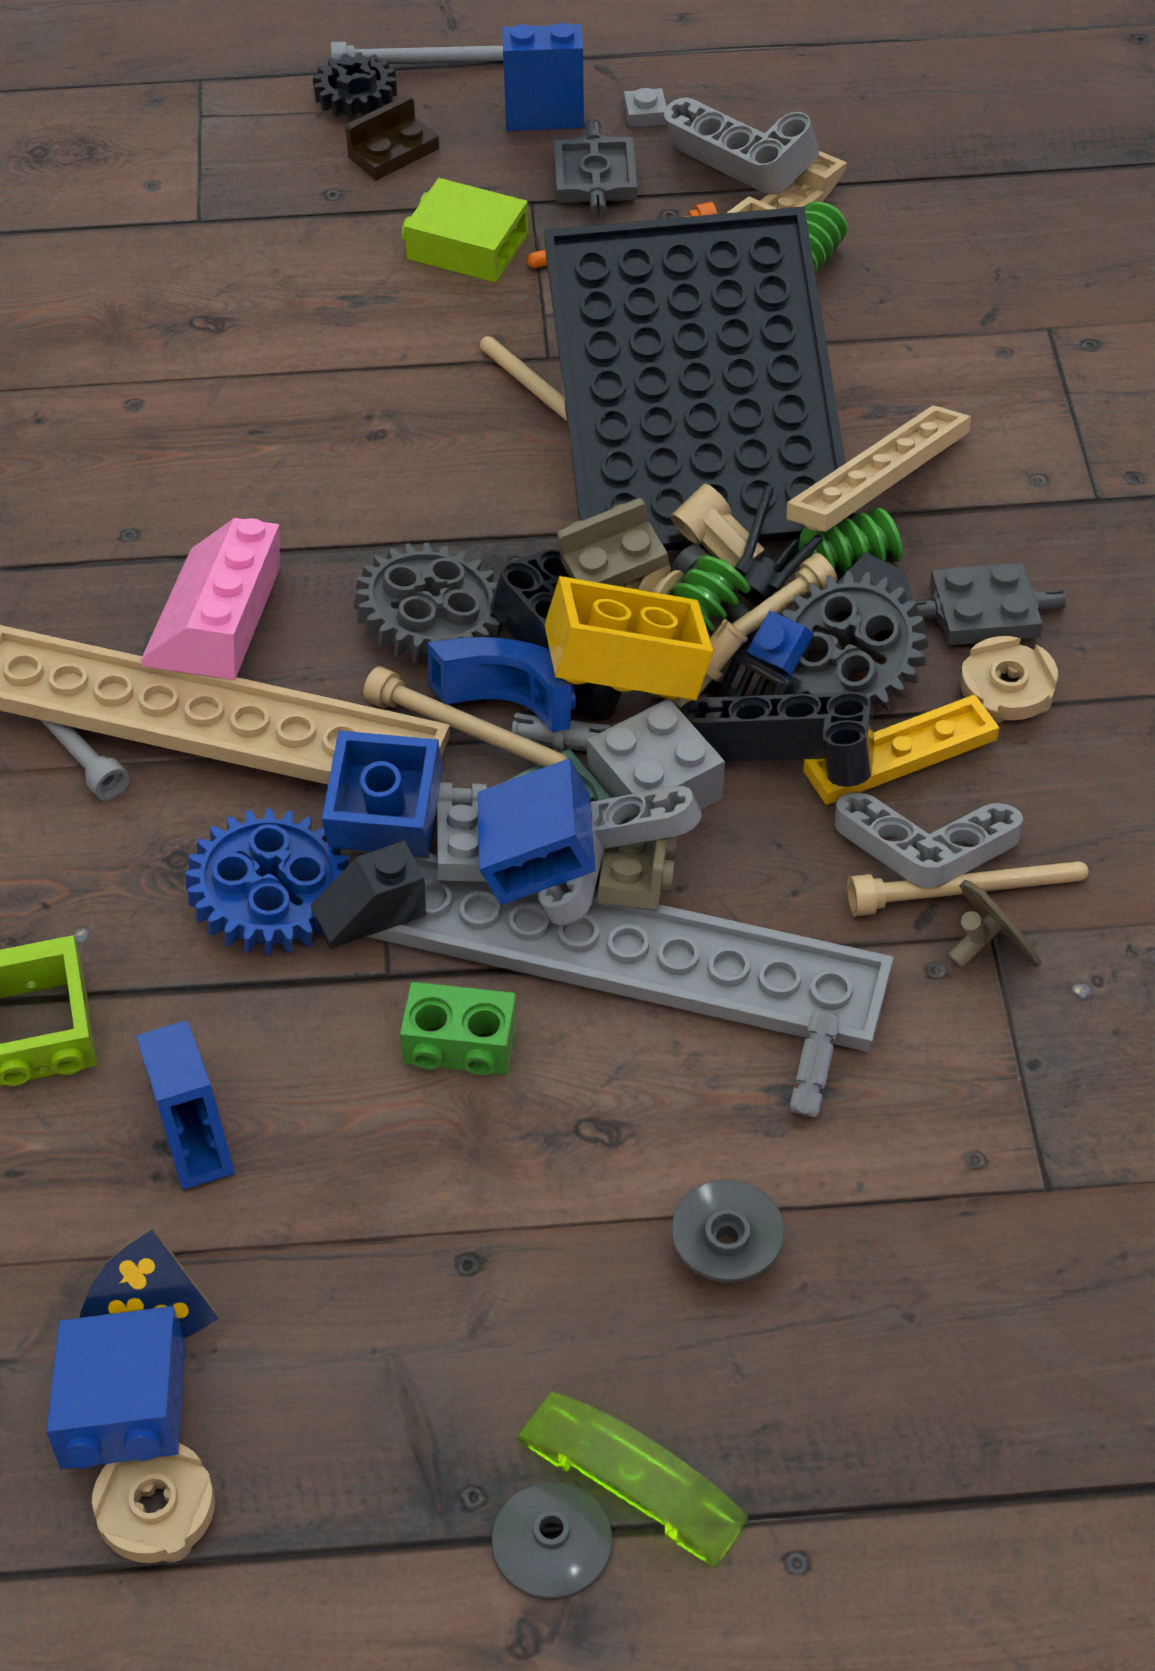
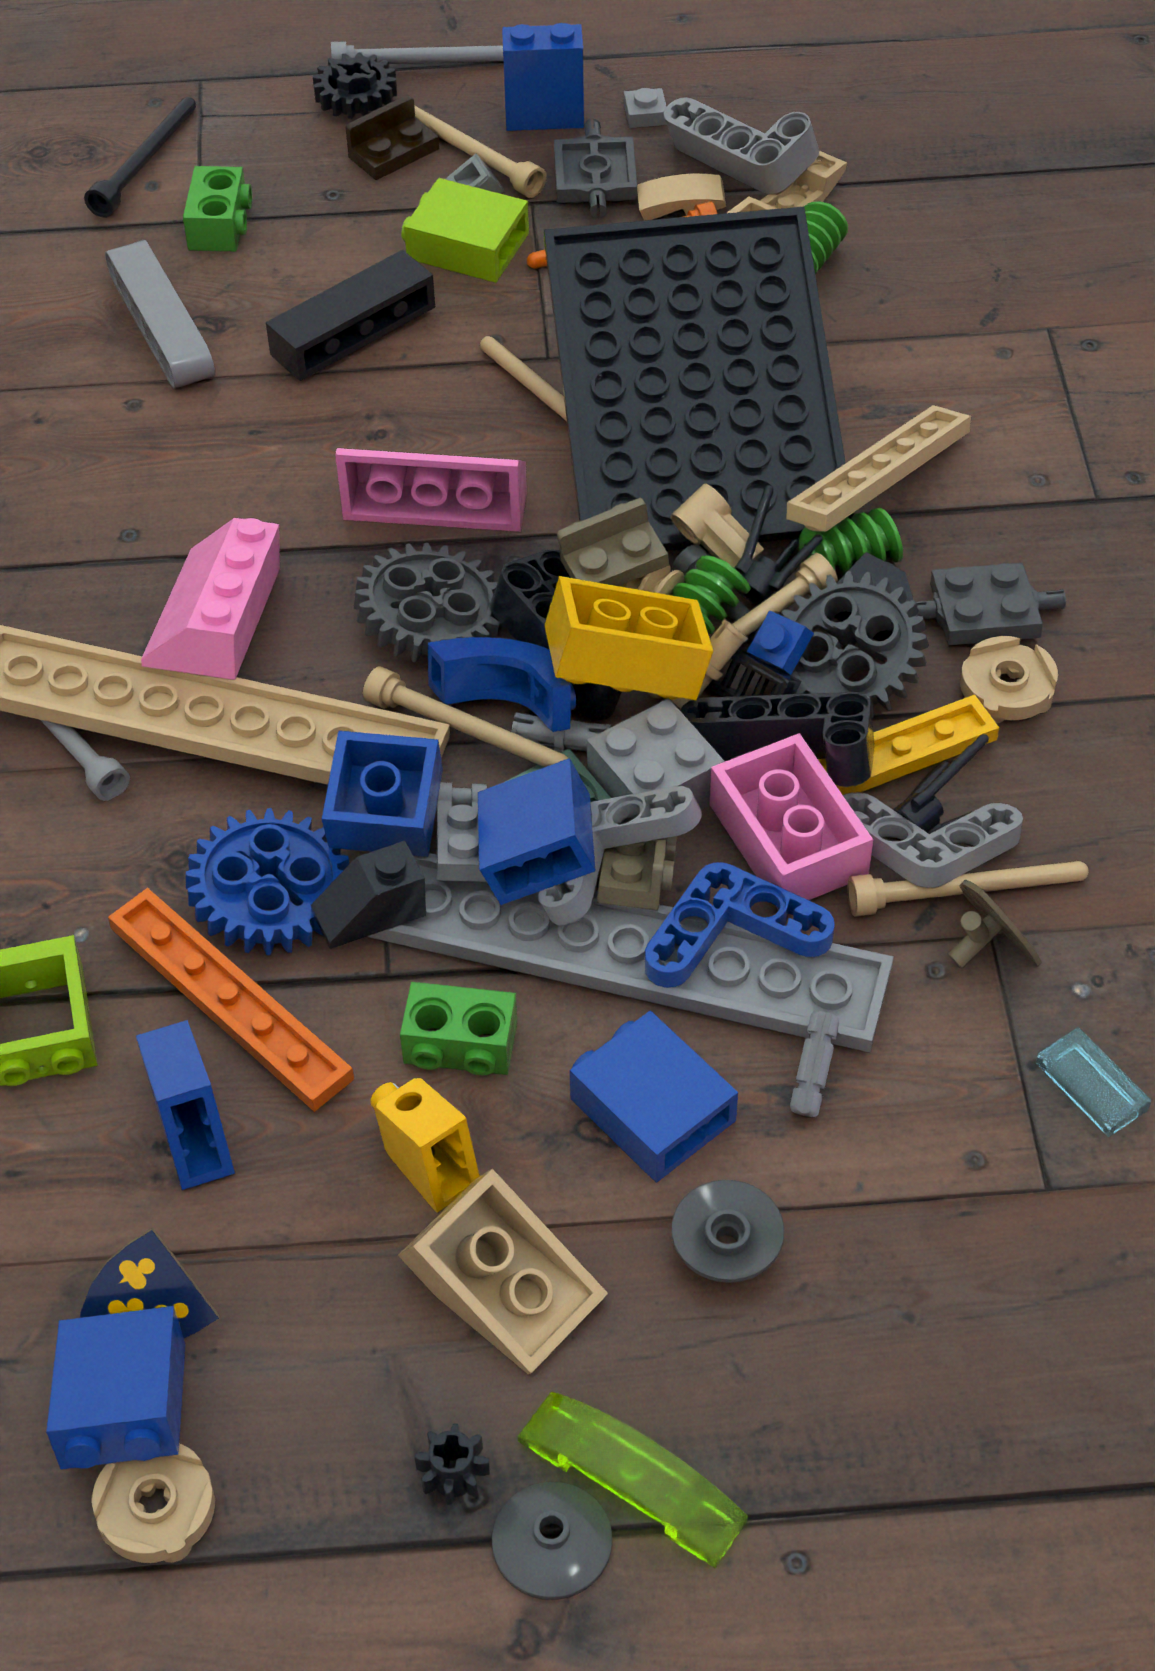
none -> black piece [84,97,196,218]
none -> light grey beam [105,240,215,389]
none -> orange plate [108,887,354,1112]
none -> bright green brick [183,166,252,252]
none -> black brick [266,250,435,381]
none -> bright pink slope [335,448,527,532]
none -> yellow torso [371,1078,480,1213]
none -> tan slope [398,1169,608,1374]
none -> tan piece [414,105,546,198]
none -> black gear [415,1423,490,1505]
none -> light grey slope [446,153,505,194]
none -> blue brick [570,1010,738,1183]
none -> tan slope [637,173,726,221]
none -> blue beam [645,862,835,988]
none -> bright pink brick [709,733,873,911]
none -> black plant [893,734,989,834]
none -> clear light blue tile [1036,1027,1152,1137]

